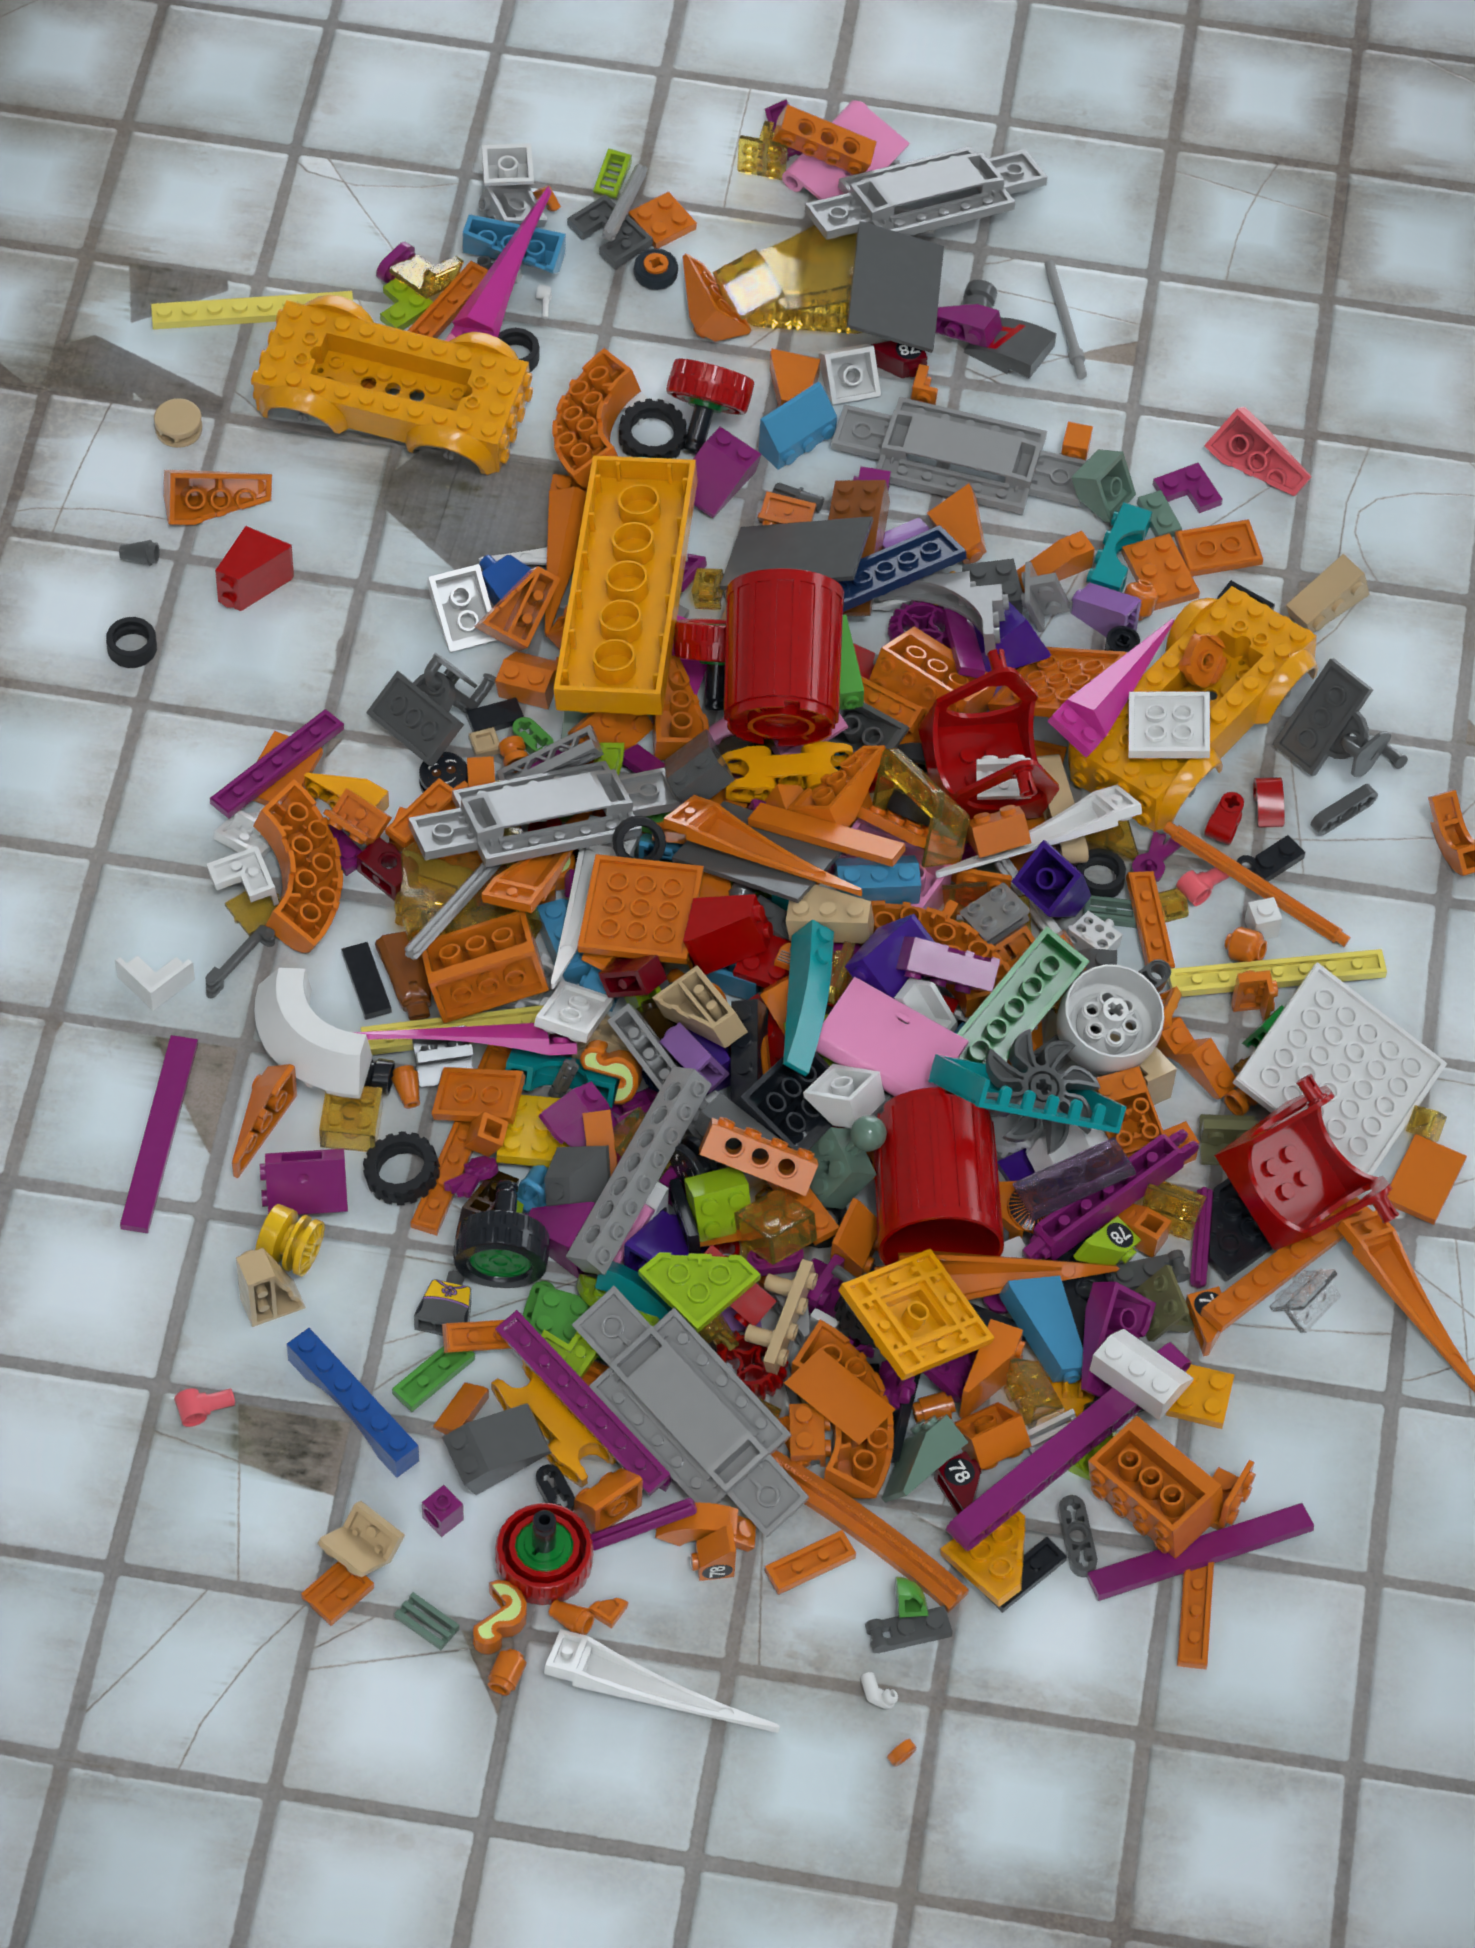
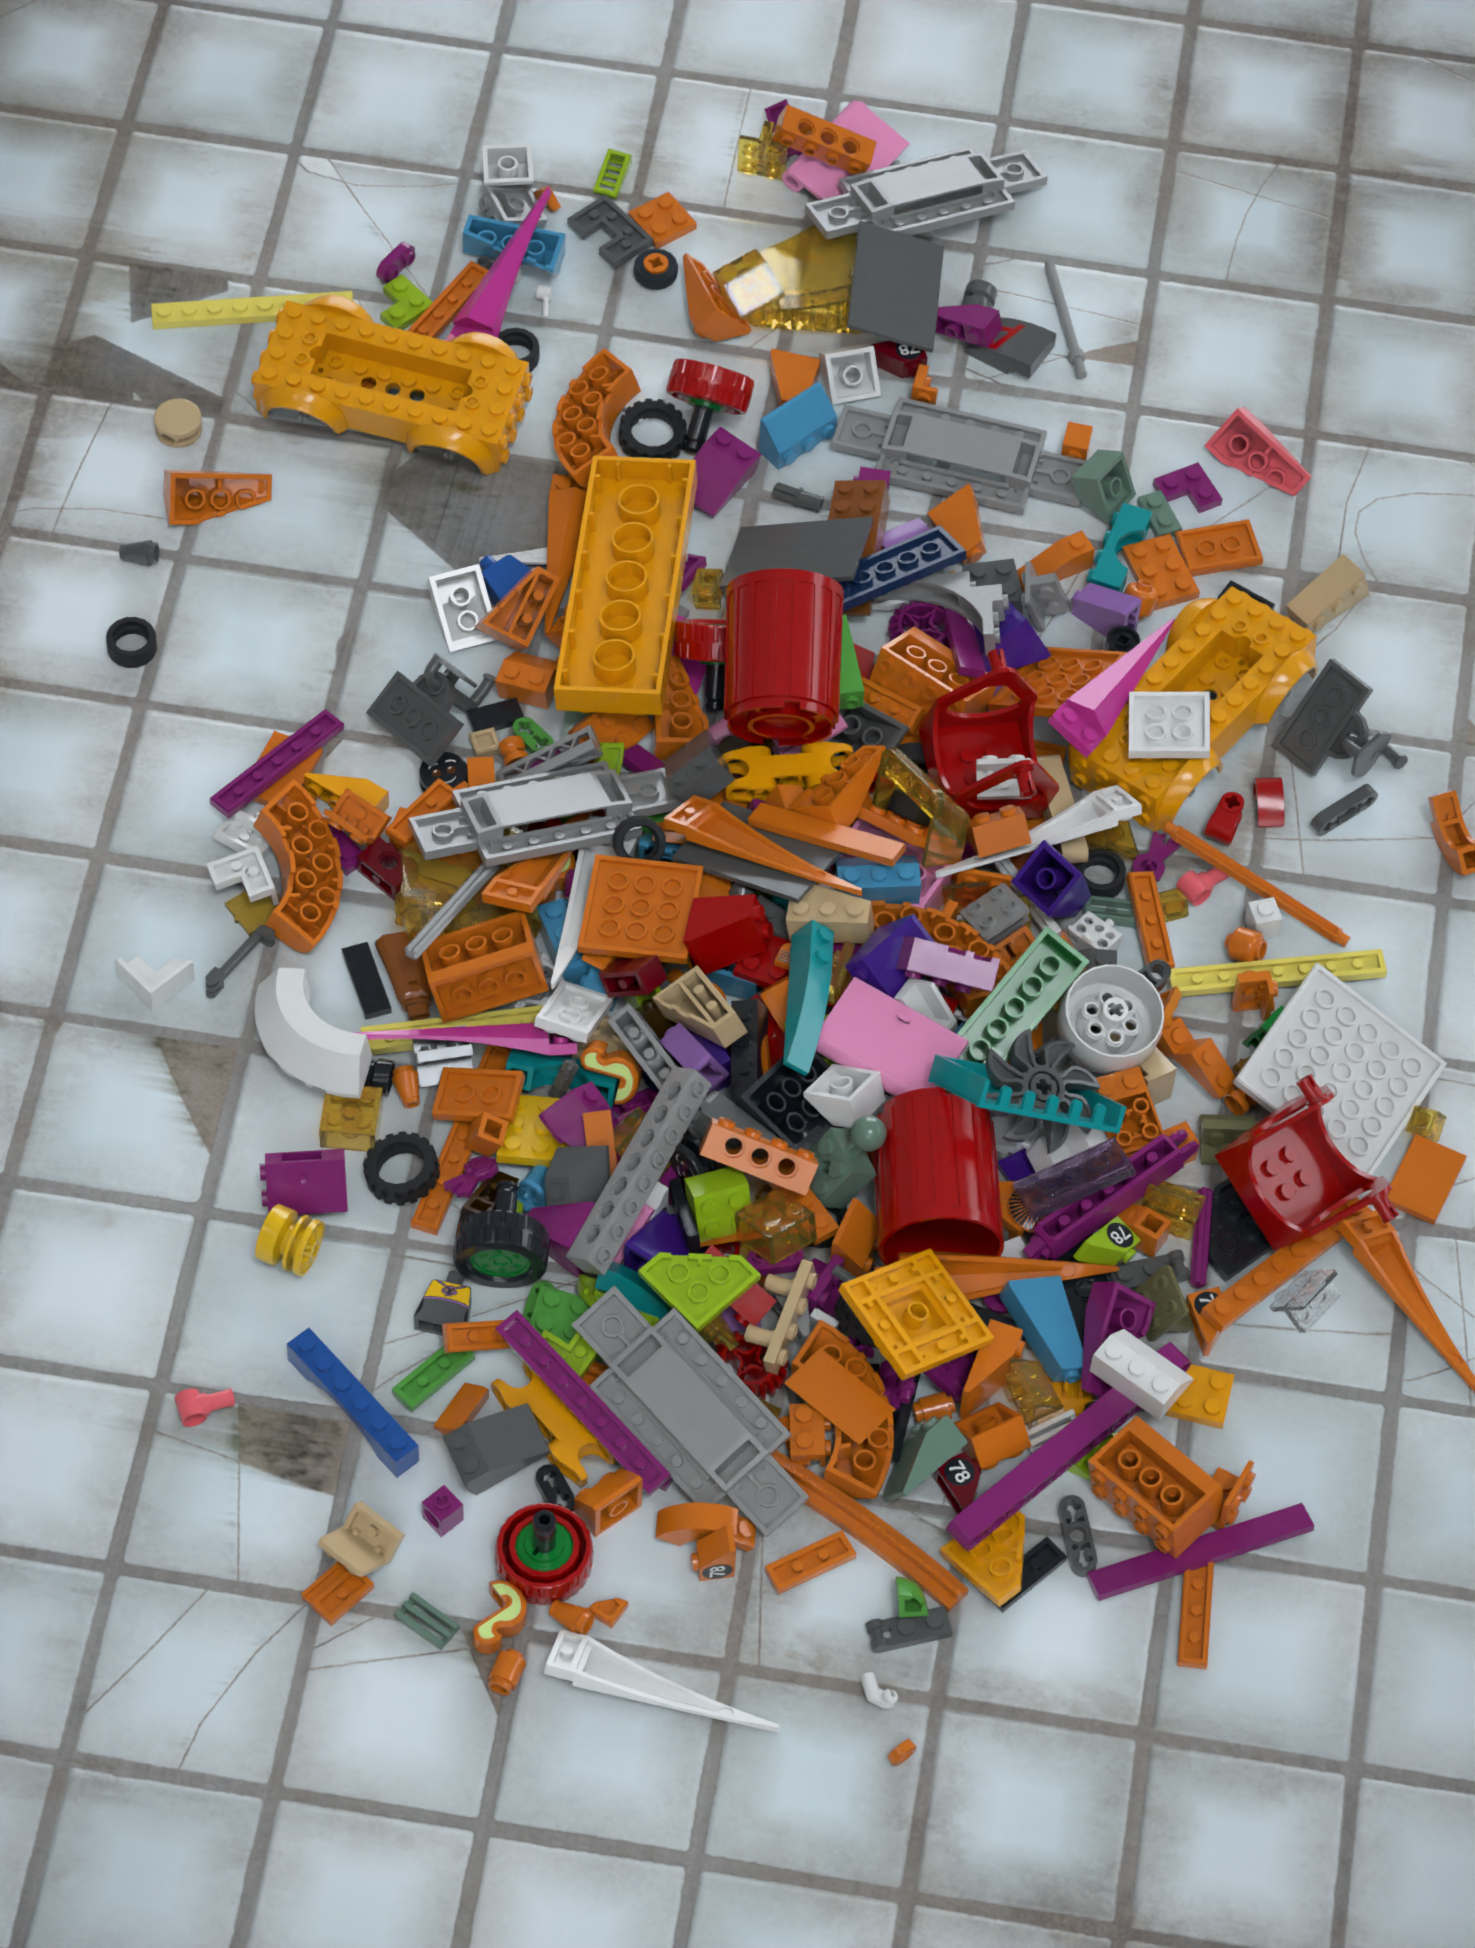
magenta tile [120,1035,198,1234] -> none
red slope [215,526,294,611] -> none
orange wedge [232,1064,297,1178] -> none
tan wedge [236,1248,306,1327] -> none
clear yellow bracket [389,255,464,299] -> none
magenta axle [591,1498,697,1551] -> none
light grey axle [602,164,648,241] -> none
orange bracket [757,491,817,525] -> none
orange plate [1179,634,1227,688] -> none
black hinge [1237,835,1306,882] -> none

